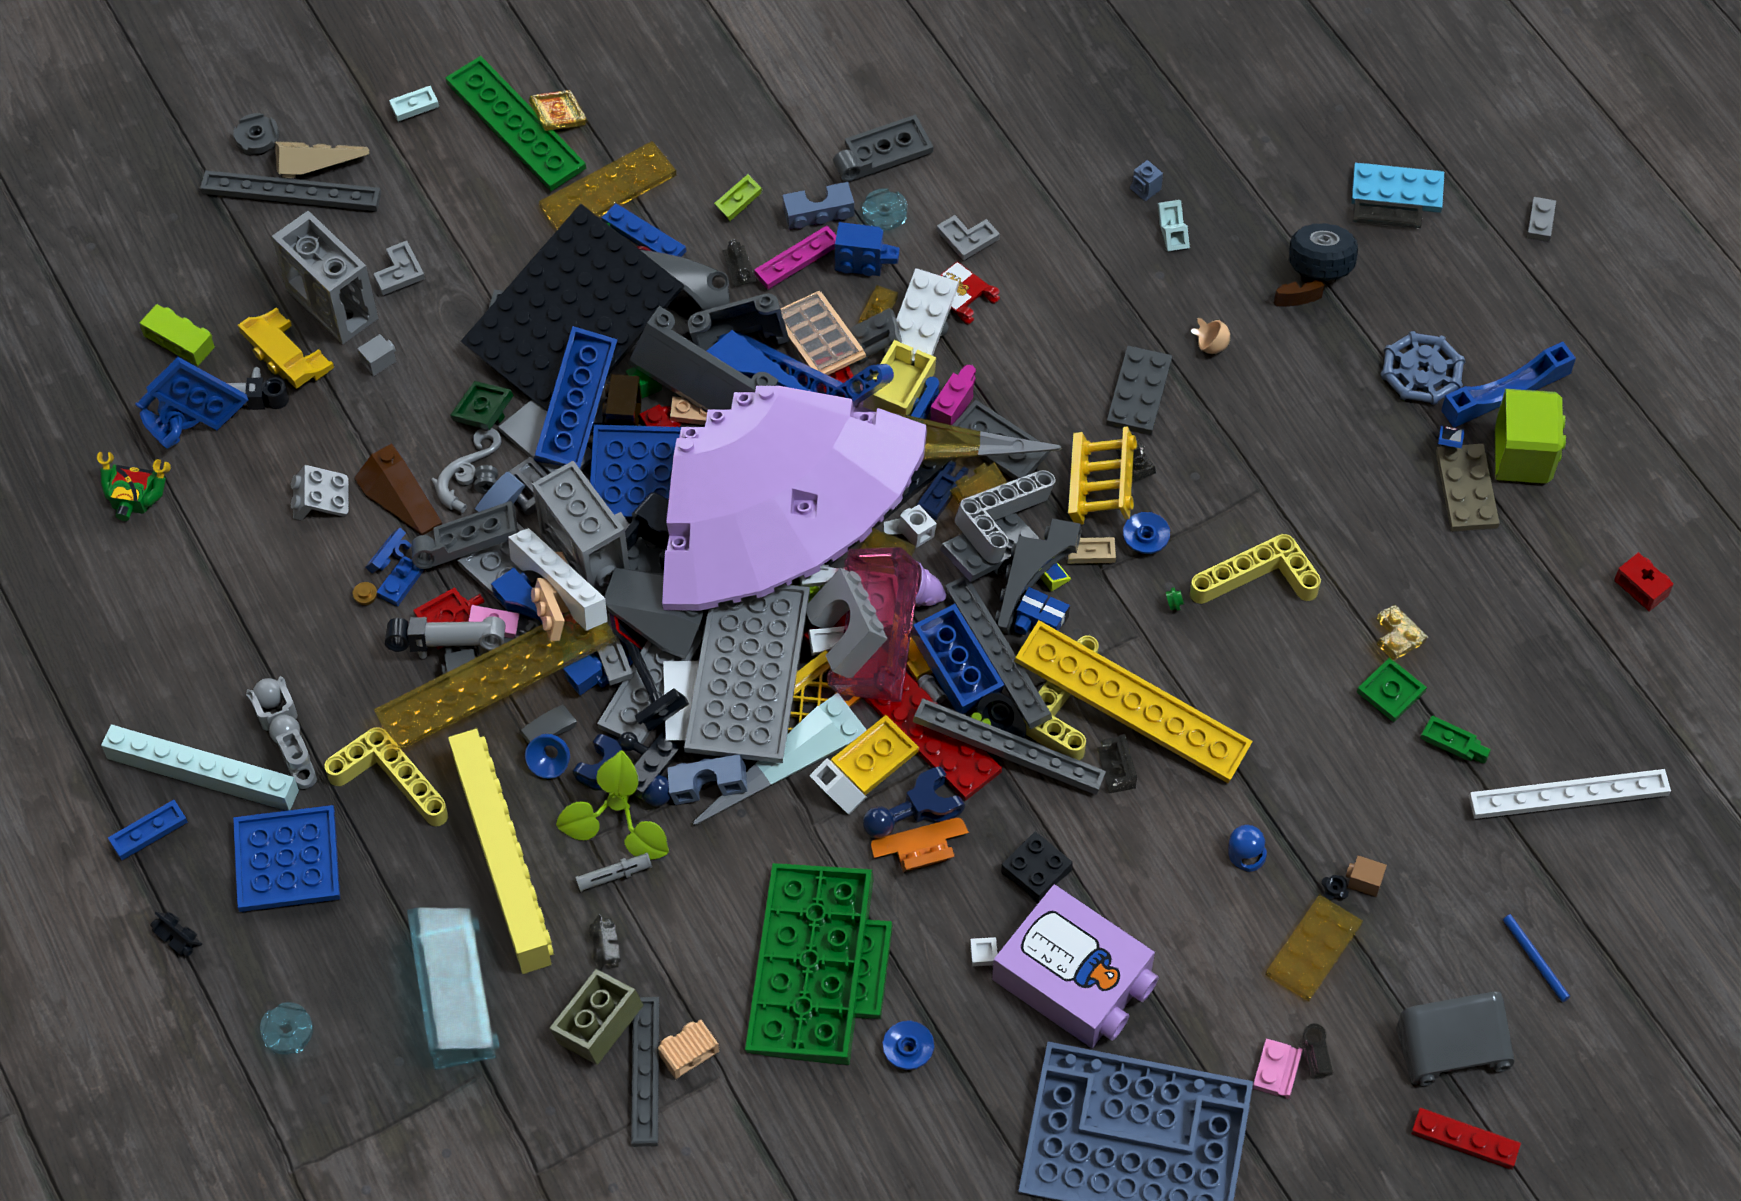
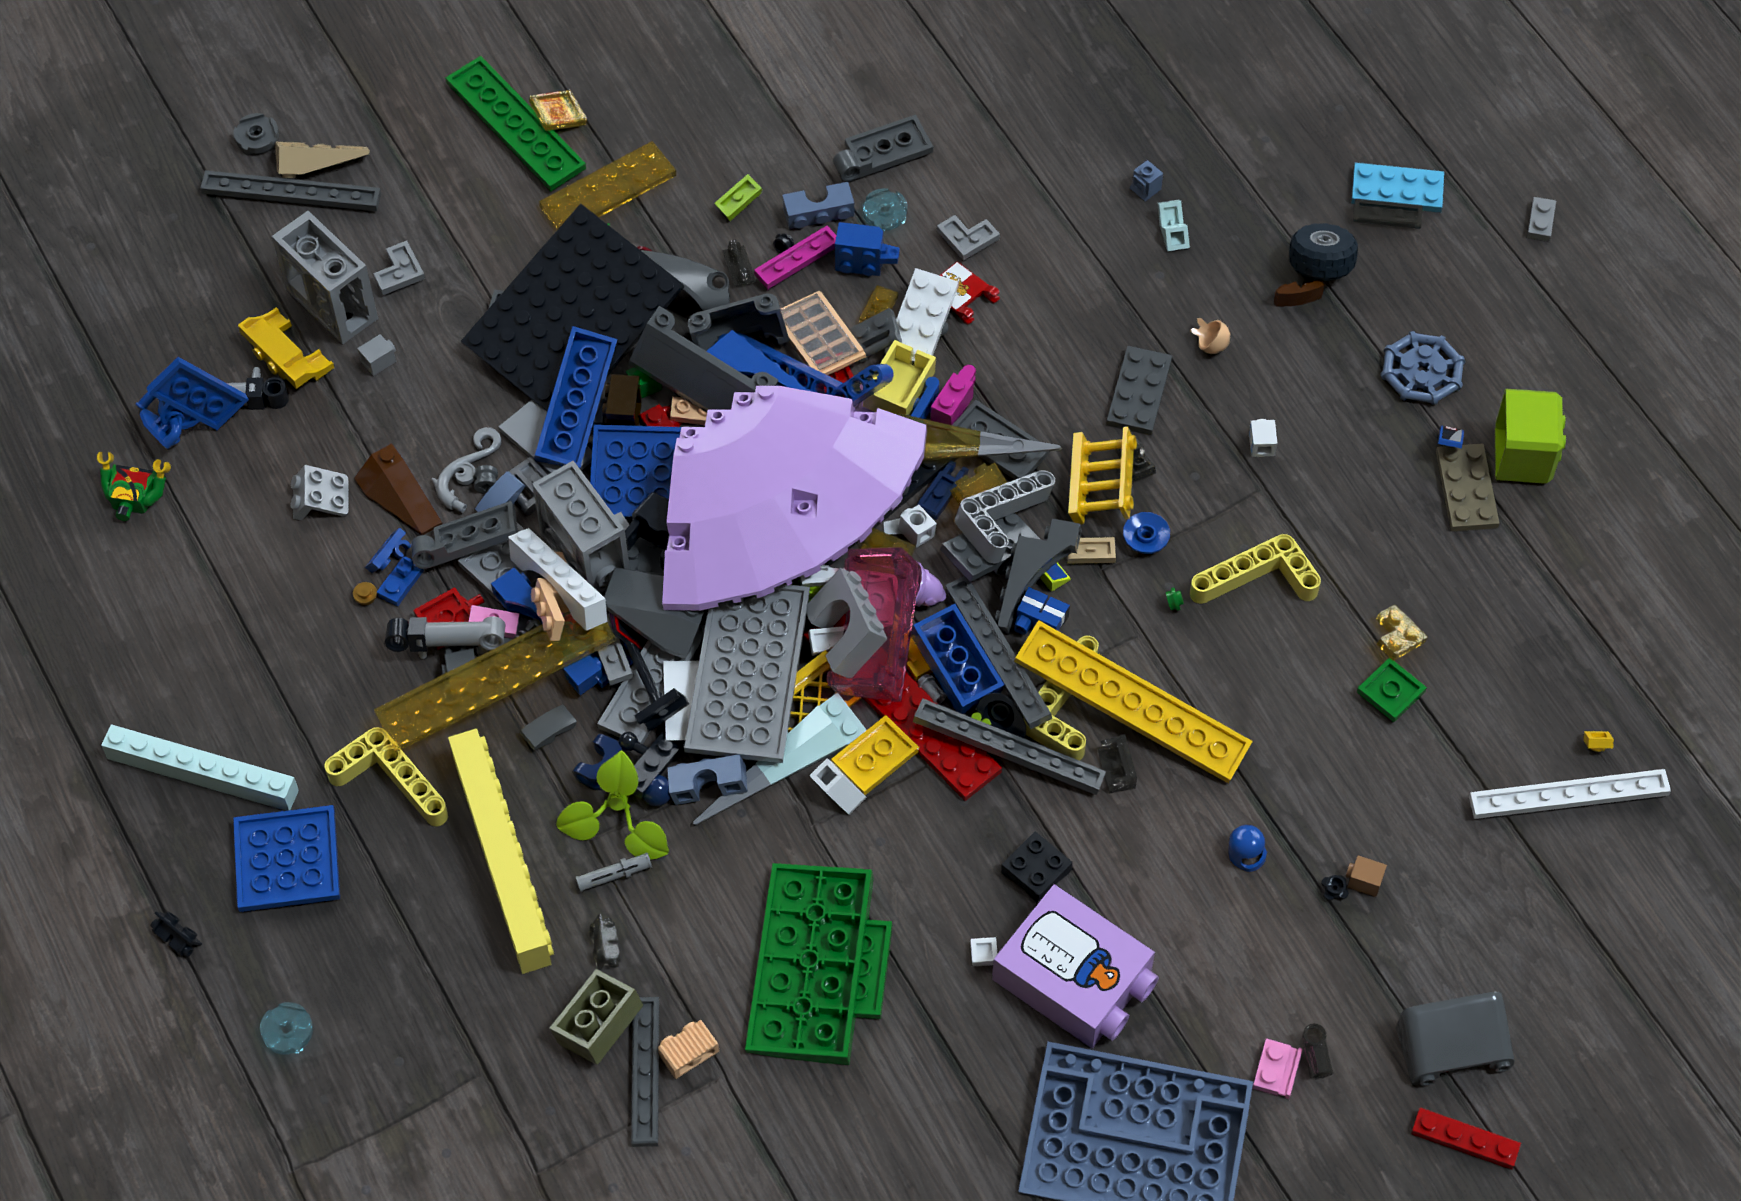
blue plate [108,800,188,860] -> none
lime brick [140,304,215,367] -> none
light grey piece [246,676,317,789] -> none
light aqua plate [389,86,439,121] -> none
clear light blue windscreen [407,908,500,1070] -> none
dark green hinge [450,381,514,430] -> none
blue piece [525,734,570,779] -> none
blue plate [602,203,686,257] -> none
dark blue piece [863,767,965,838] -> none
orange plate [871,818,969,872] -> none
blue dish [883,1021,934,1070] -> none
clear yellow plate [1266,894,1363,1002] -> none
green hinge [1420,716,1491,764] -> none
blue arch [1441,342,1576,428] -> none
blue bar [1503,914,1570,1002] -> none
red brick [1614,552,1674,612] -> none
none -> black plate [773,233,794,254]
none -> white brick [1249,419,1277,457]
none -> yellow plate [1584,731,1614,752]

